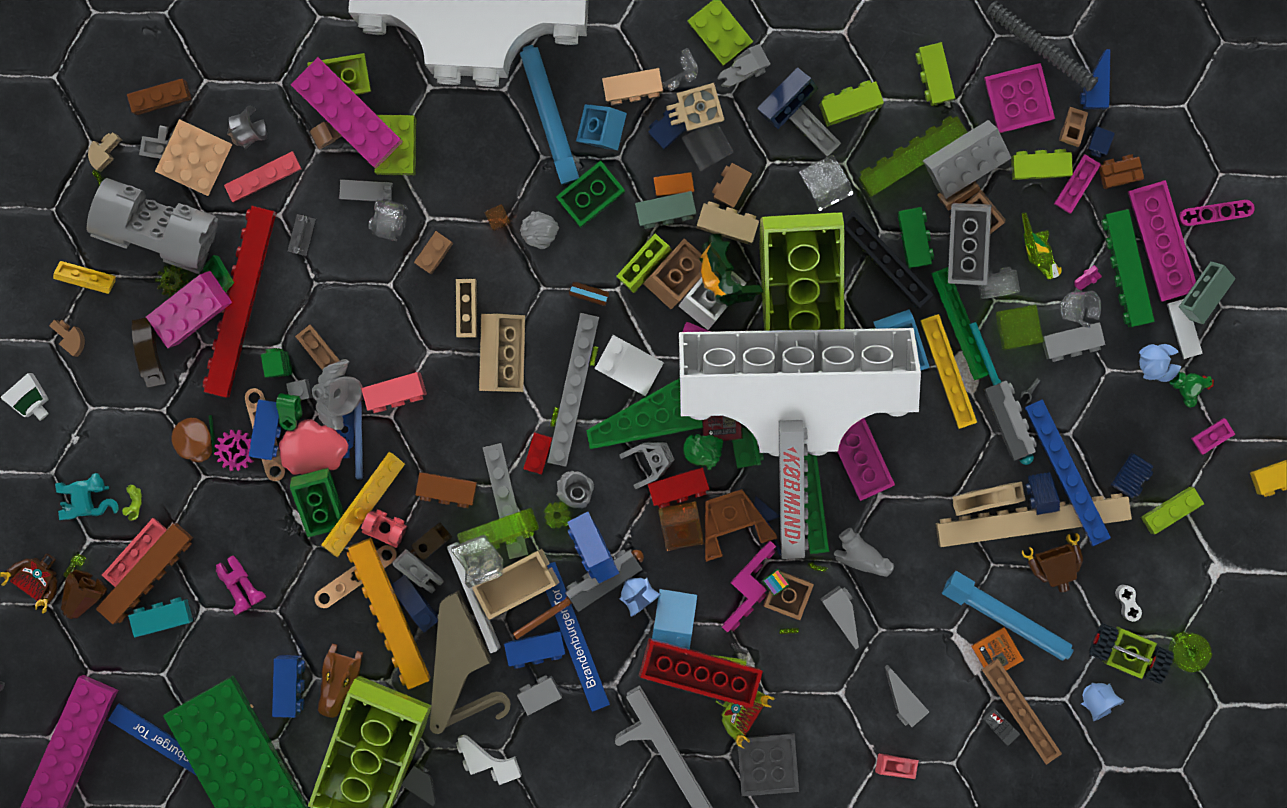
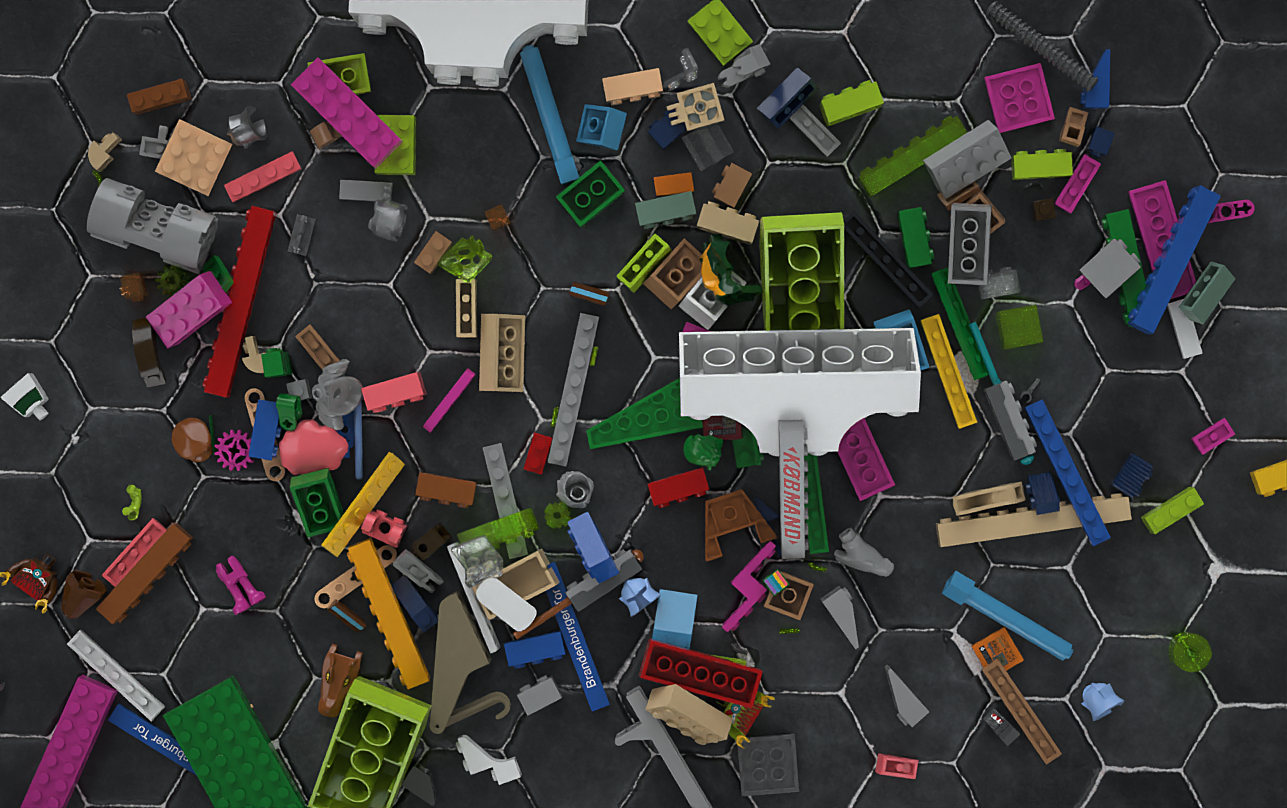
medium nougat brick [49,320,85,357] -> none
yellow plate [53,261,116,294] -> none
teal animal [55,473,119,520] -> none
clear neon green hand [63,554,86,577] -> none
teal brick [128,597,193,638] -> none
blue brick [272,655,306,718] -> none
light grey hair [520,211,559,249] -> none
white slope [595,335,664,396] -> none
light grey piece [619,442,675,489] -> none
clear orange slope [658,502,704,551] -> none
clear bracket [799,155,853,211] -> none
lime brick [915,42,955,106] -> none
clear neon green animal [1022,212,1062,279] -> none
reddish brown torso [1022,533,1083,592] -> none
light grey brick [1041,322,1106,362] -> none
clear helmet [1060,288,1101,328] -> none
brick [1089,623,1174,684] -> none
dark orange brick [1099,154,1144,189] -> none
white axle [1115,585,1142,622] -> none
light blue helmet [1139,344,1181,382] -> none
green animal [1170,372,1214,408] -> none
none -> white tile [67,630,165,721]
none -> clear orange brick [120,272,148,302]
none -> tan brick [242,336,265,373]
none -> reddish brown slope [327,599,366,632]
none -> dark pink beam [423,368,476,433]
none -> clear neon green piece [438,235,492,283]
none -> white sticker [476,578,536,631]
none -> tan brick [645,684,733,745]
none -> dark brown brick [1030,198,1056,222]
none -> light grey brick [1080,238,1141,298]
none -> blue brick [1128,185,1221,334]

